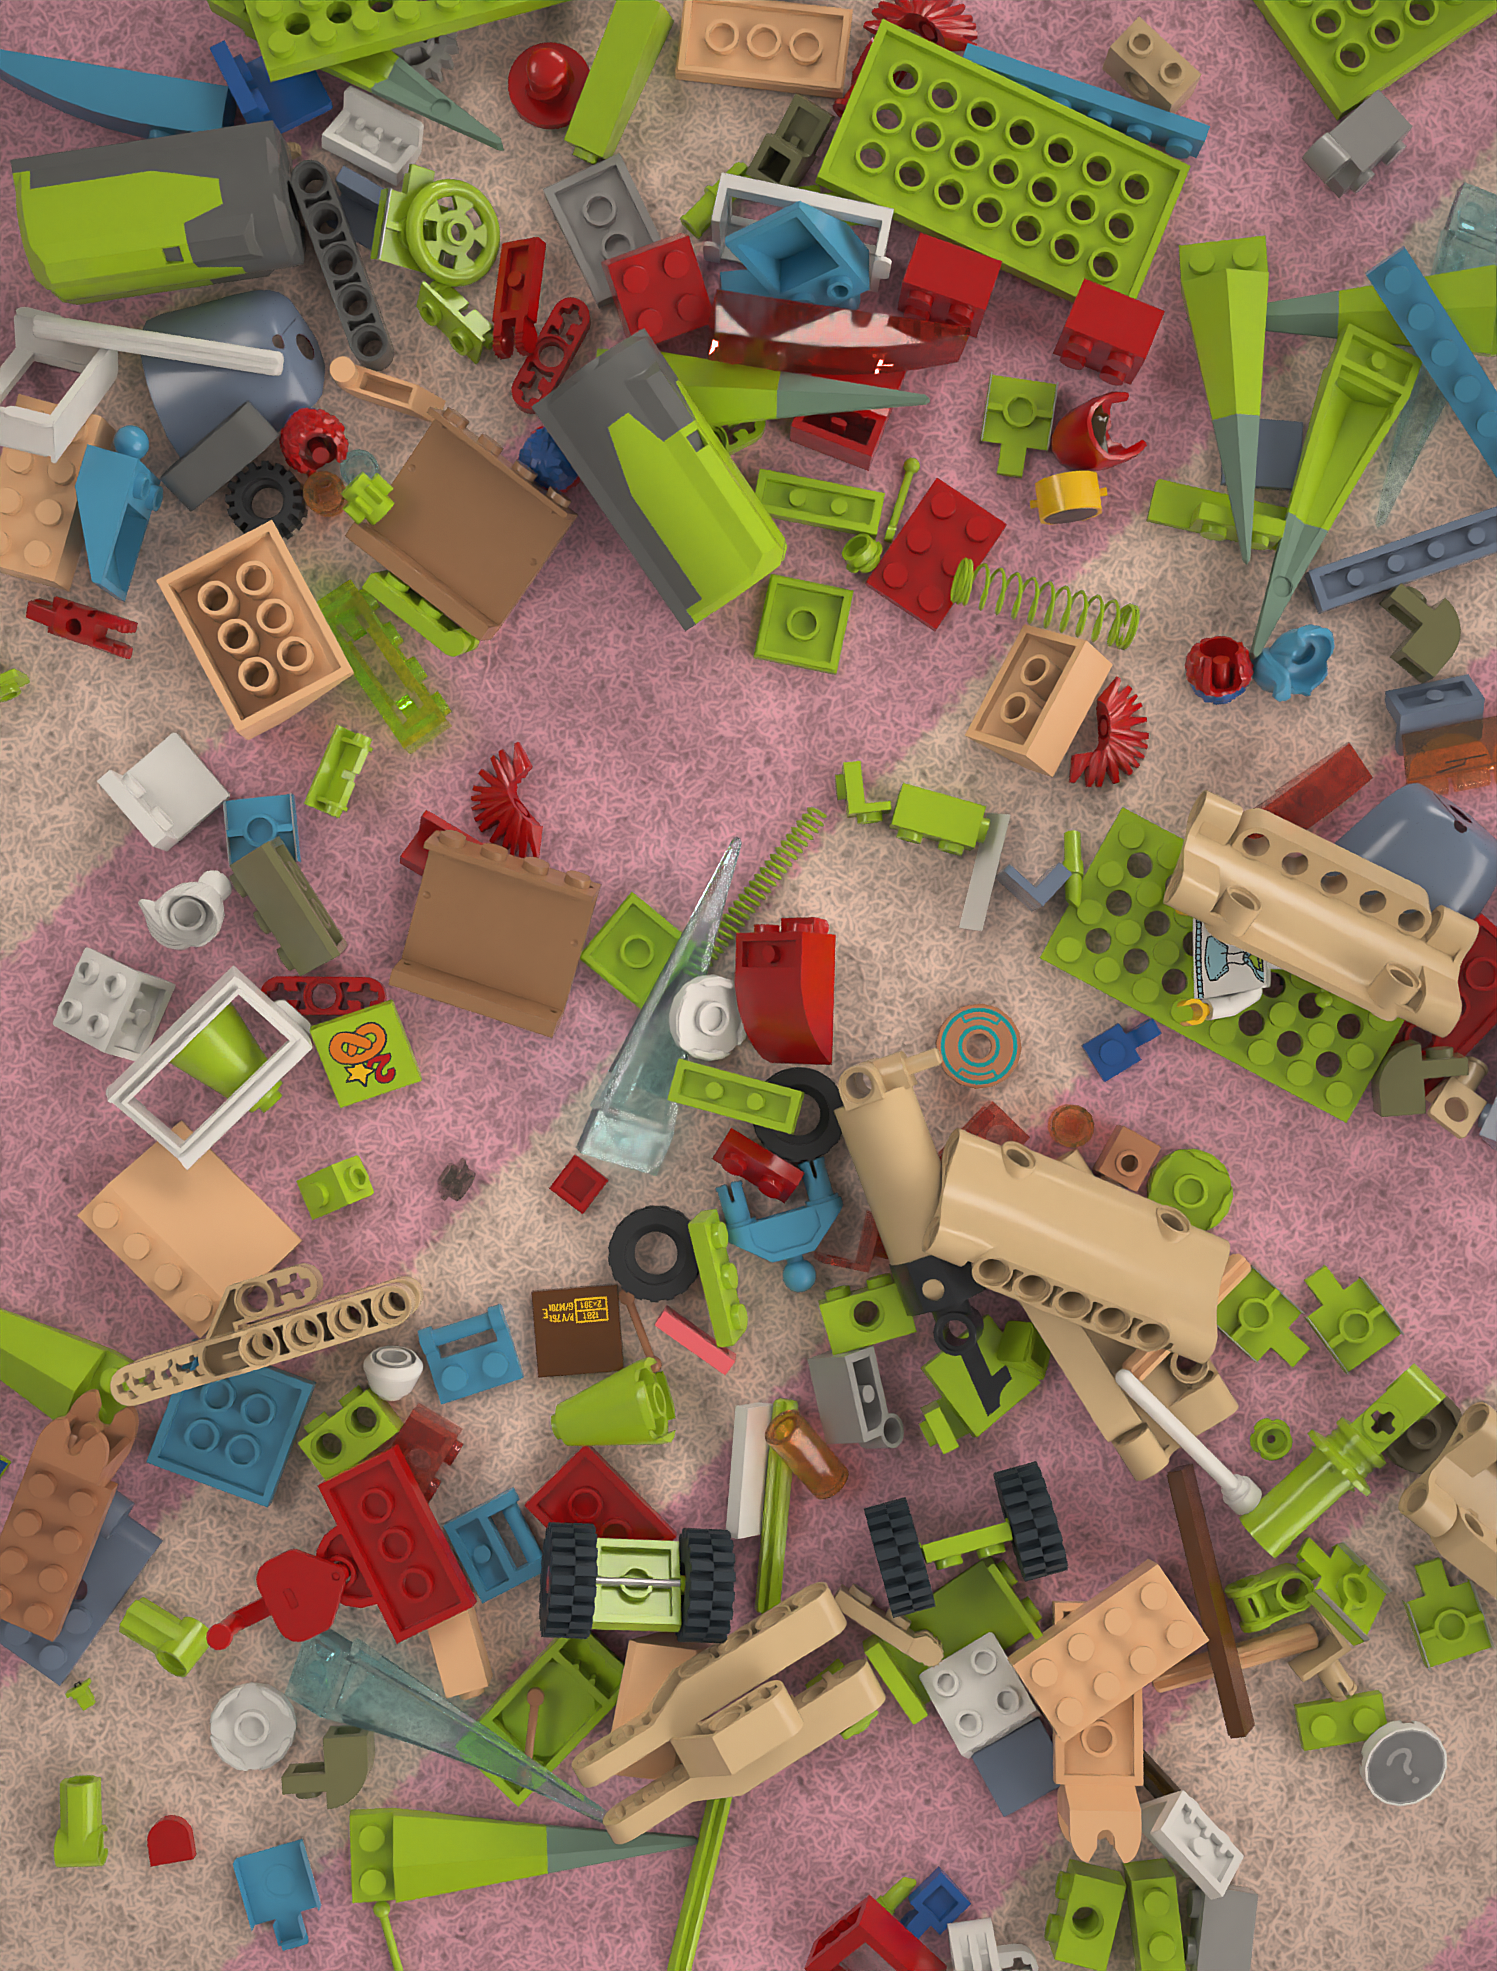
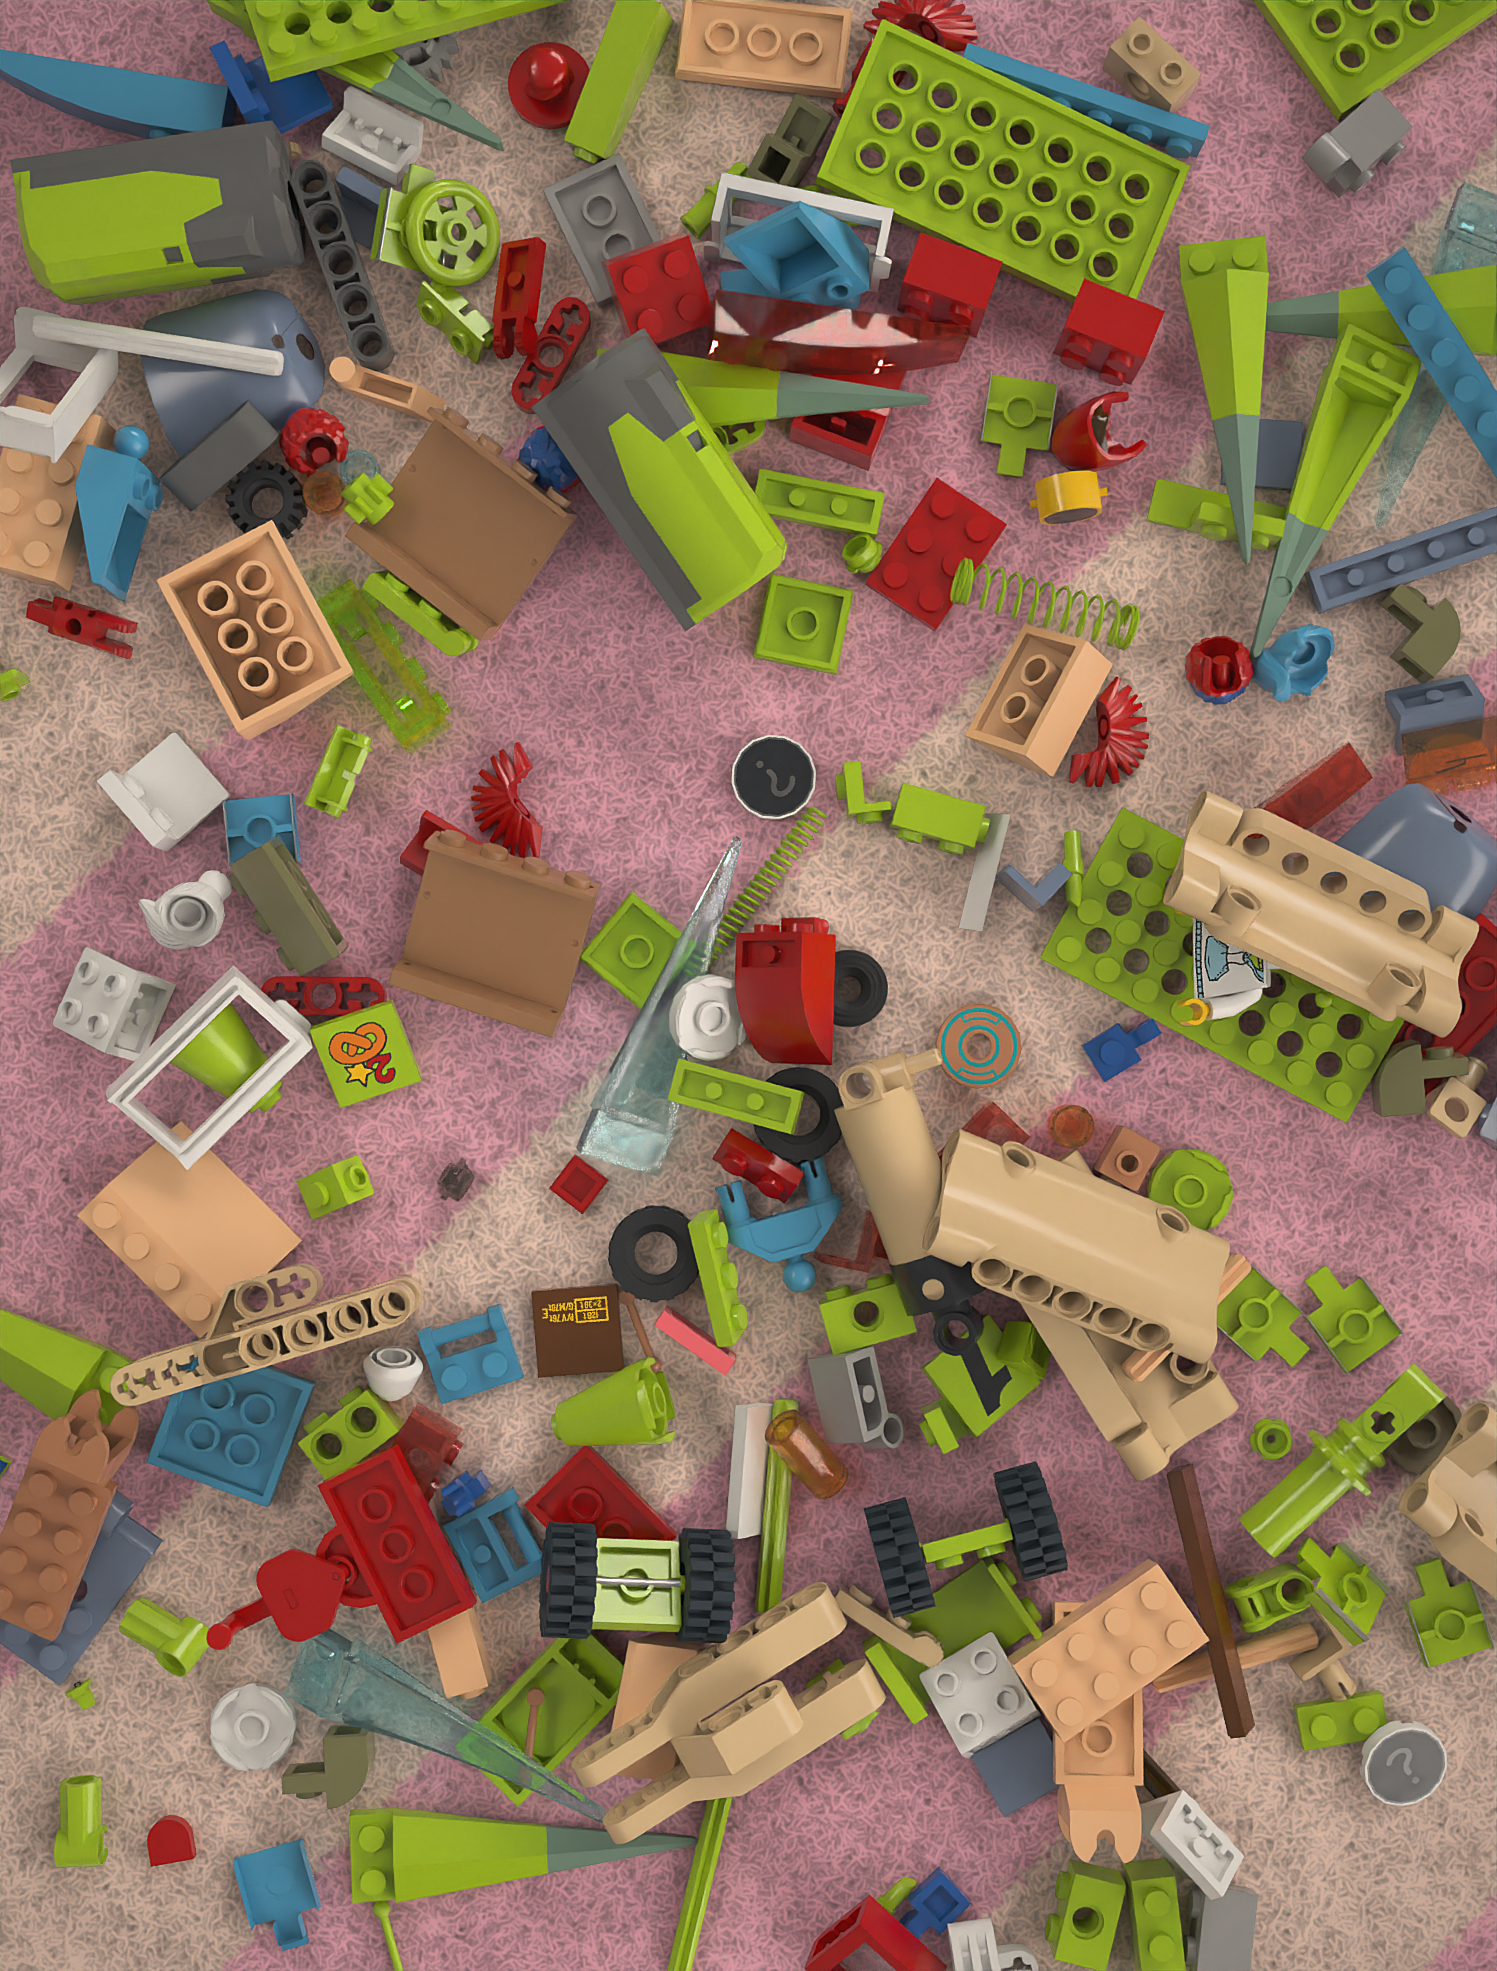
lime hinge [884,457,920,543] -> none
white piece [1115,1369,1262,1515] -> none
none -> blue plate [441,1470,491,1517]
none -> black tile [731,735,816,820]
none -> black tyre [833,950,888,1027]

